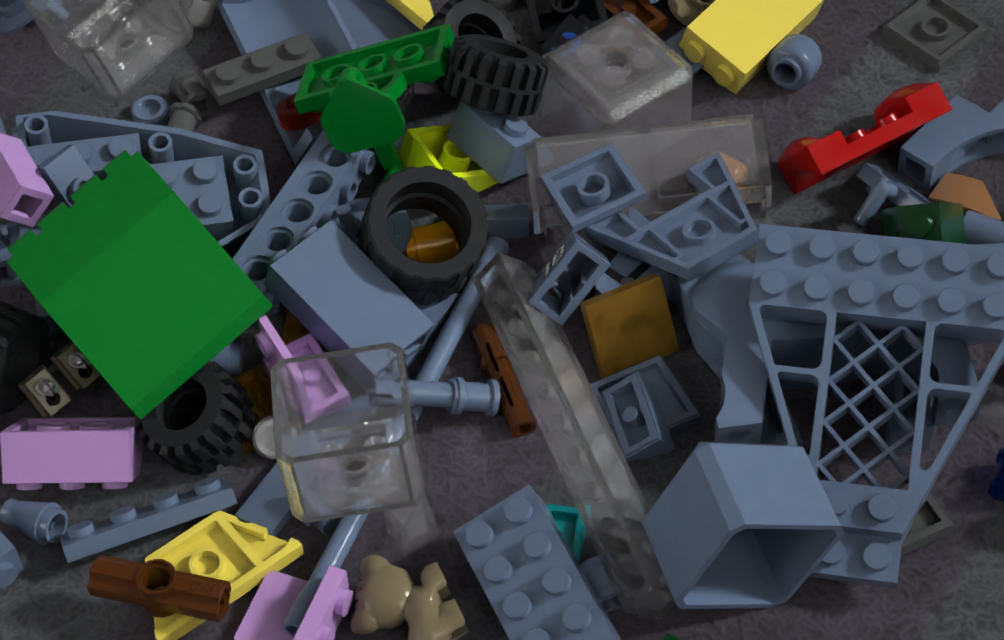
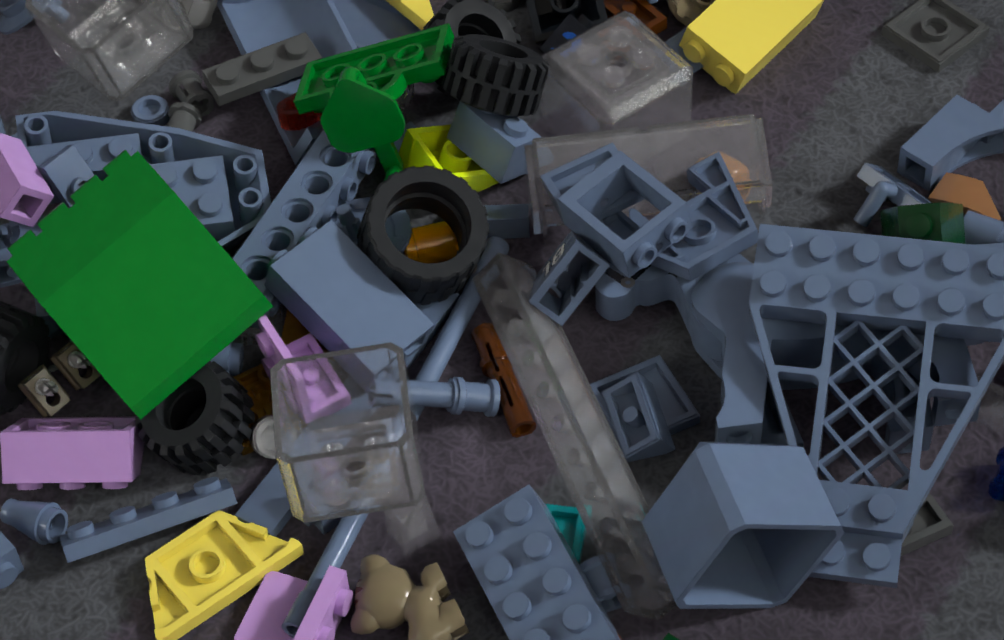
reddish brown piece [87,555,231,622] -> none
pearl gold tile [580,272,680,379] -> none
sand blue head [767,34,822,90] -> none
red piece [778,82,953,194] -> none
none -> sand blue window [557,150,692,278]

